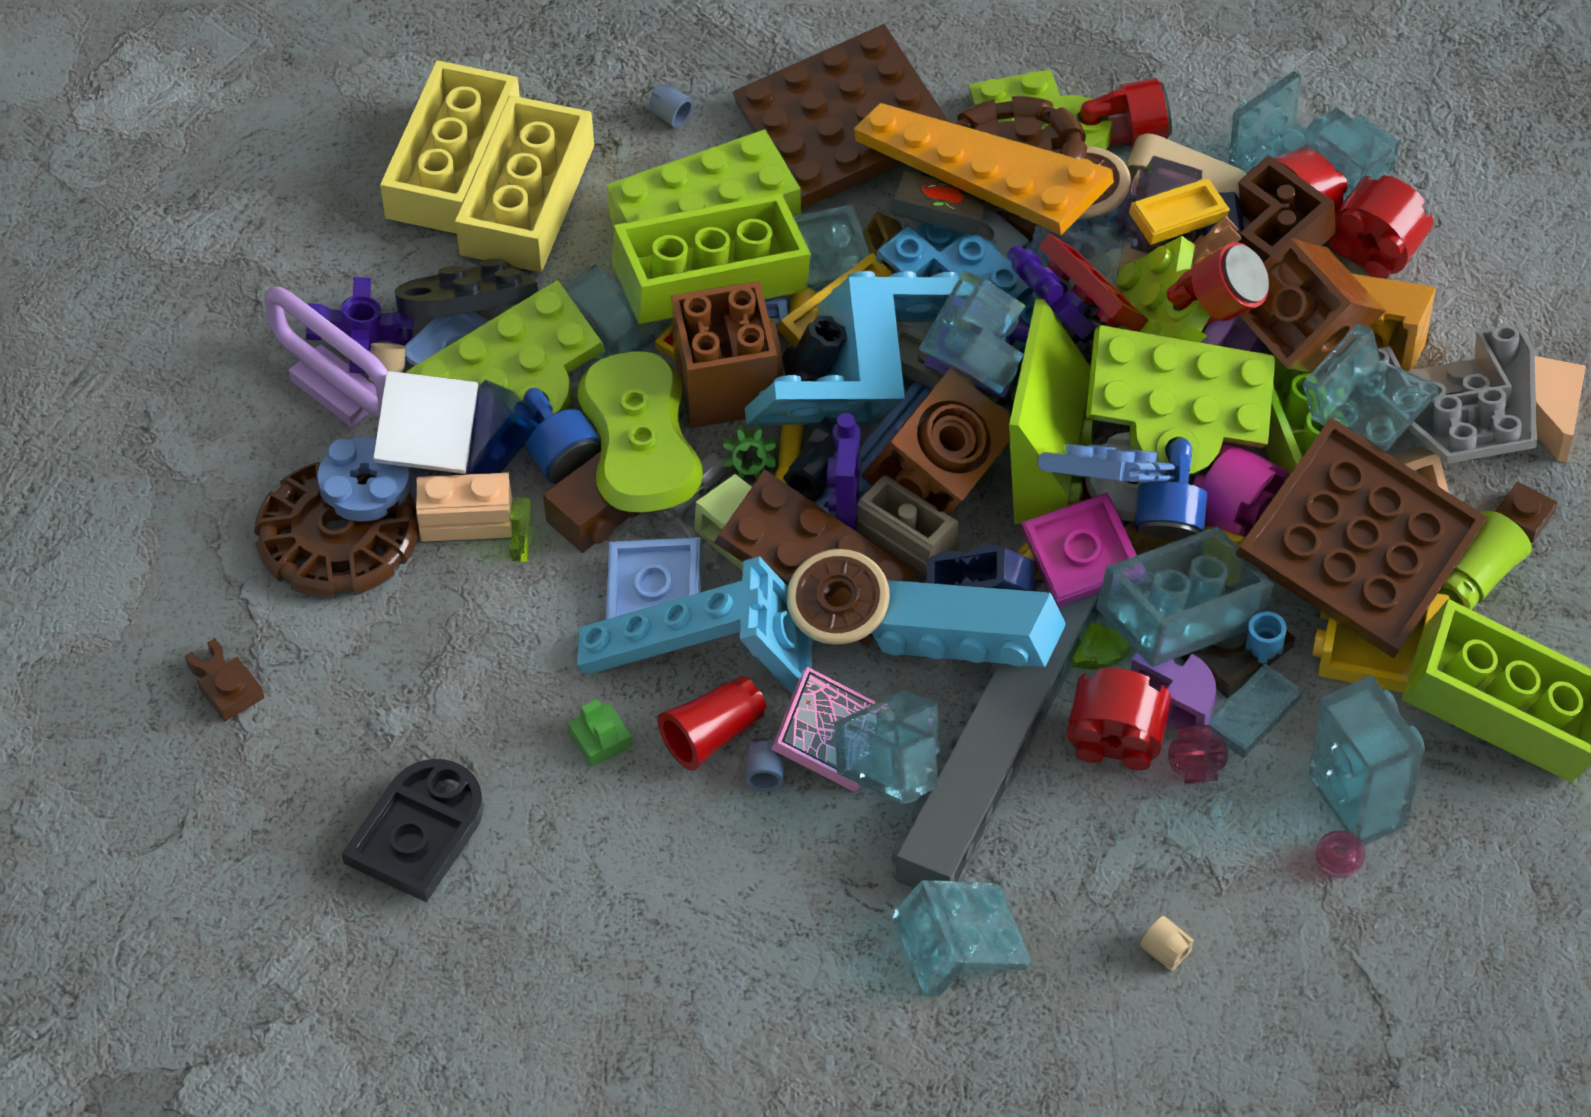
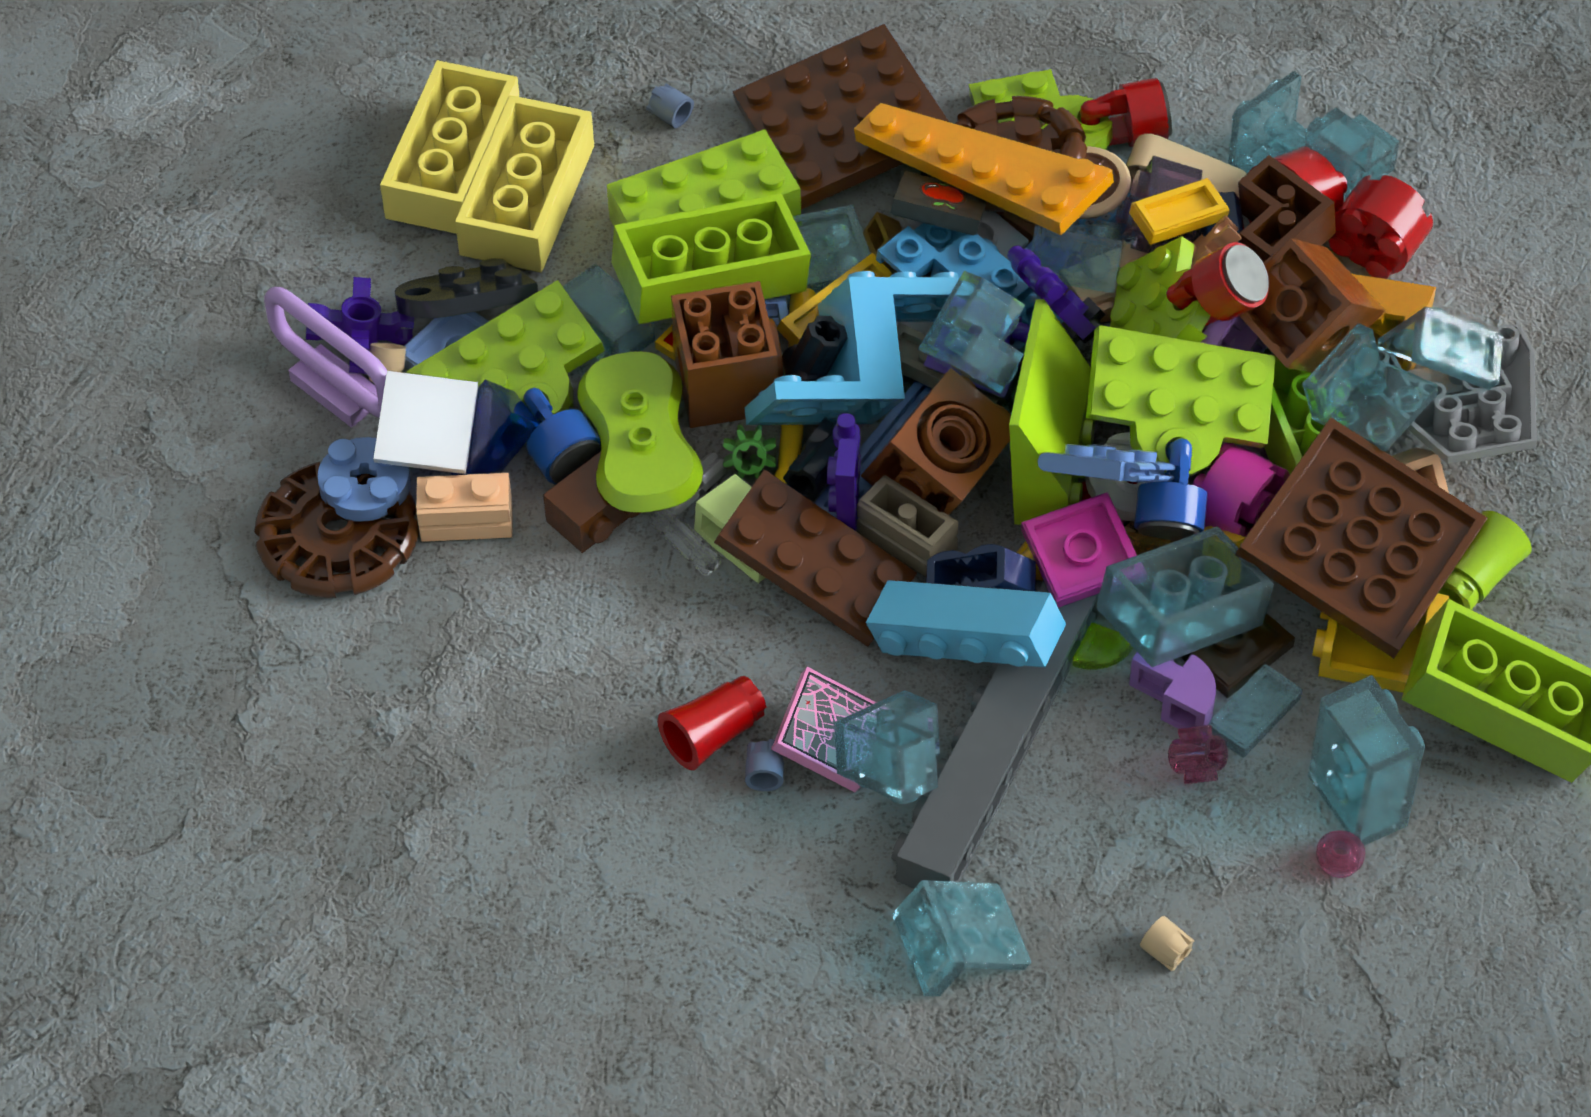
reddish brown plate [185,638,264,722] -> none
black plate [342,759,483,903] -> none
clear neon green tile [509,497,533,562] -> none
bright green tile [567,699,632,767] -> none
medium azure bracket [577,556,813,694] -> none
light blue tile [606,537,703,619] -> none
reddish brown wheel [787,549,890,645] -> none
red plate [1039,233,1148,332] -> none
red brick [1066,668,1171,771] -> none
dark azure hose [1246,611,1287,663] -> none
reddish brown plate [1495,481,1557,543] -> none
light nougat slope [1535,356,1586,463] -> none
none -> clear light blue bracket [1377,306,1503,390]

